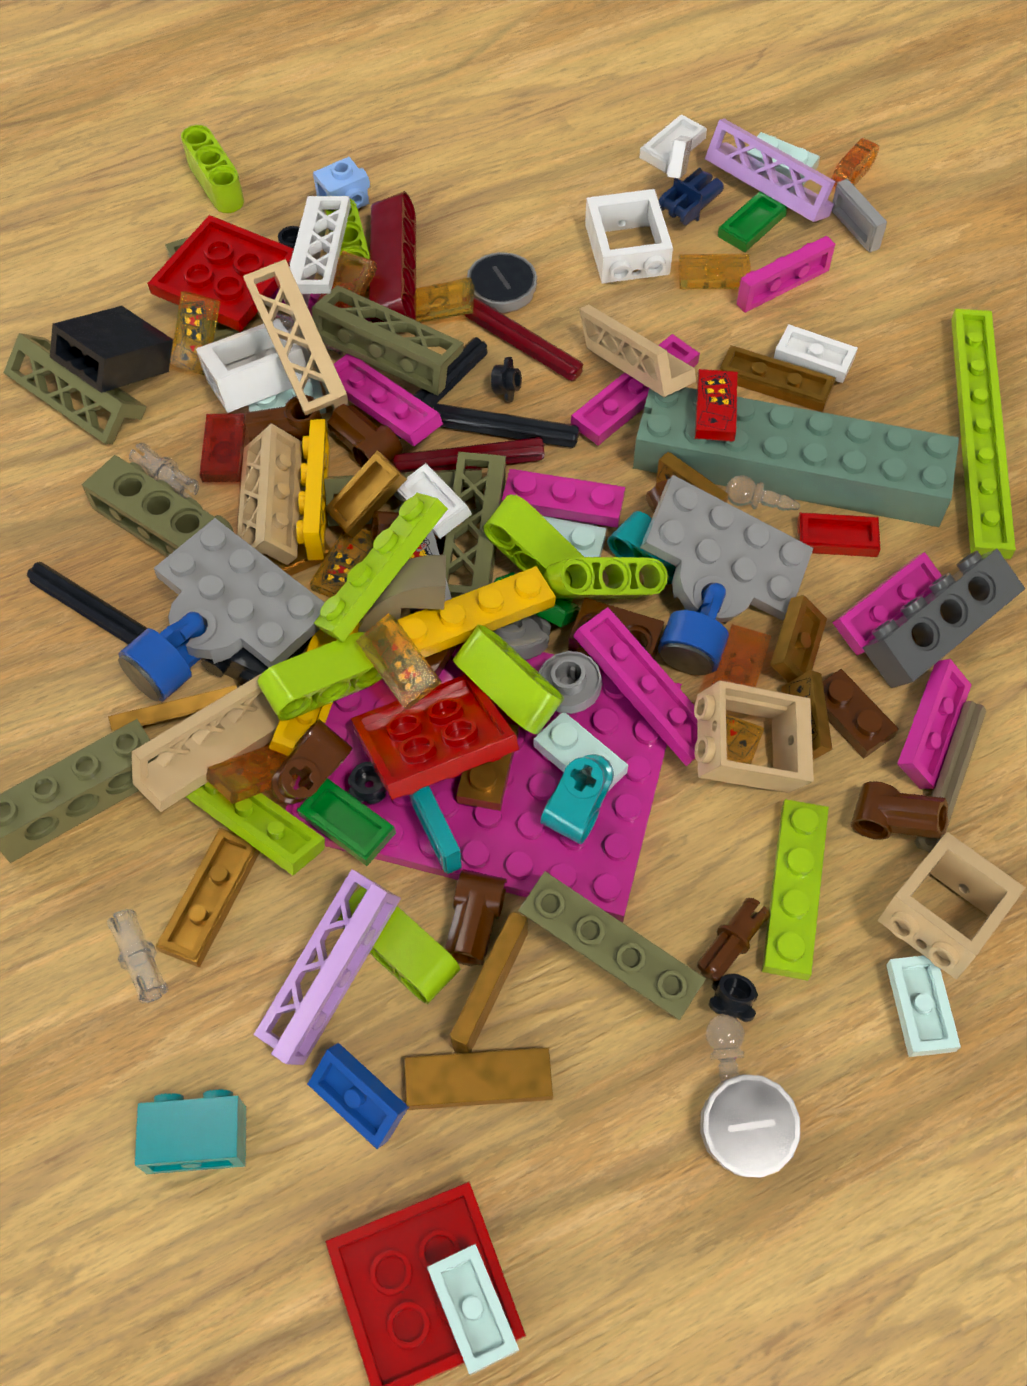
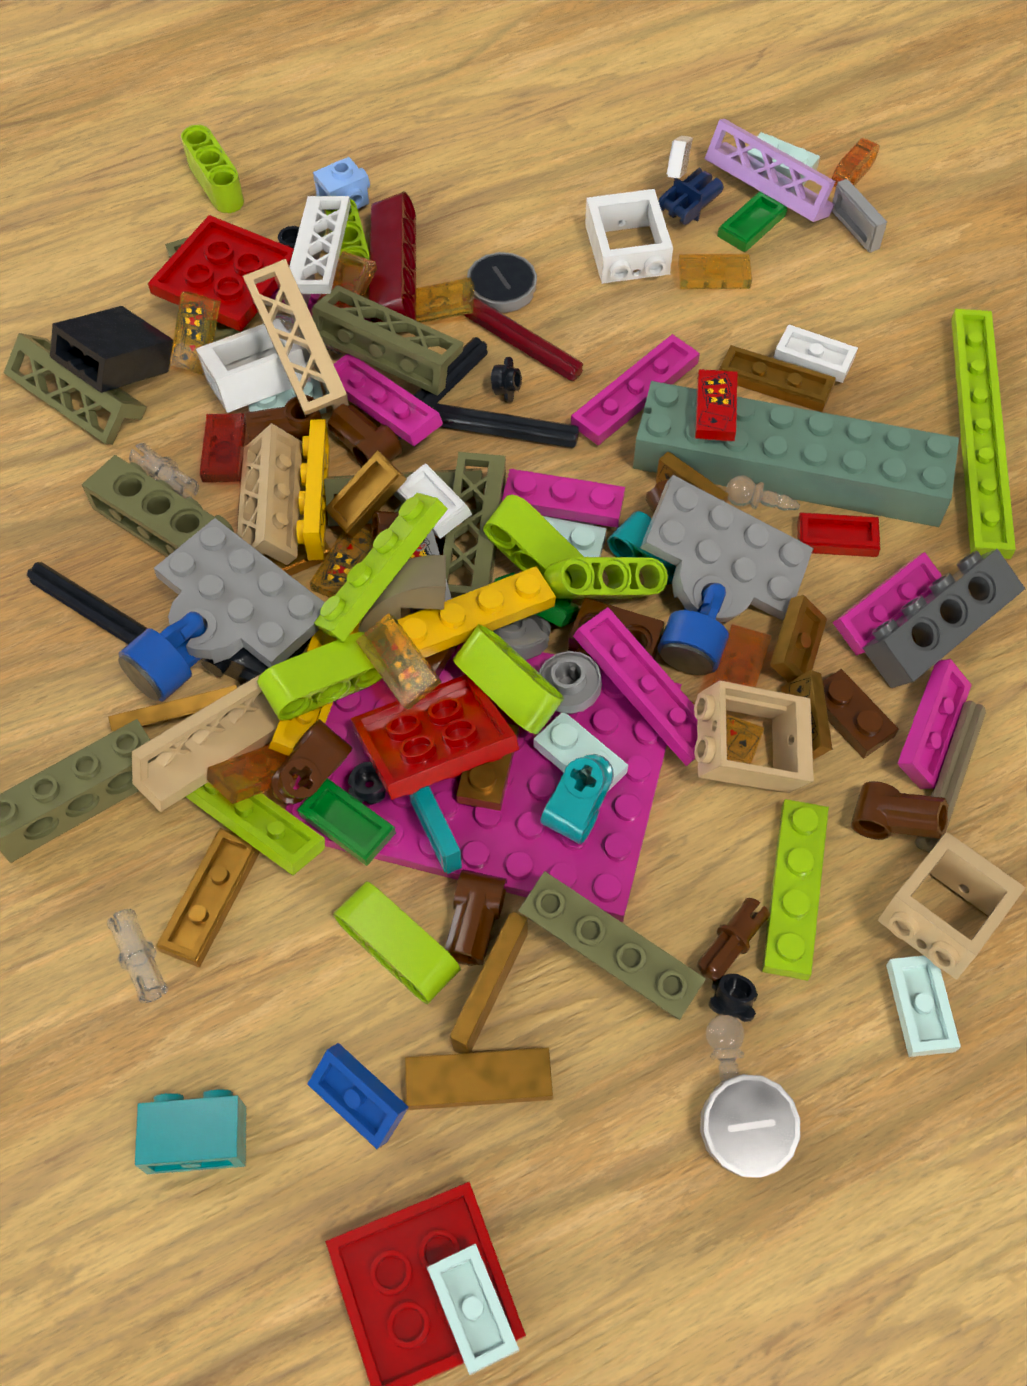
lavender fence [254,869,401,1065] -> none
dark red axle [394,438,545,472] -> none
tan fence [579,304,697,397] -> none
white tile [639,114,707,173] -> none
dark pink plate [737,236,836,313] -> none

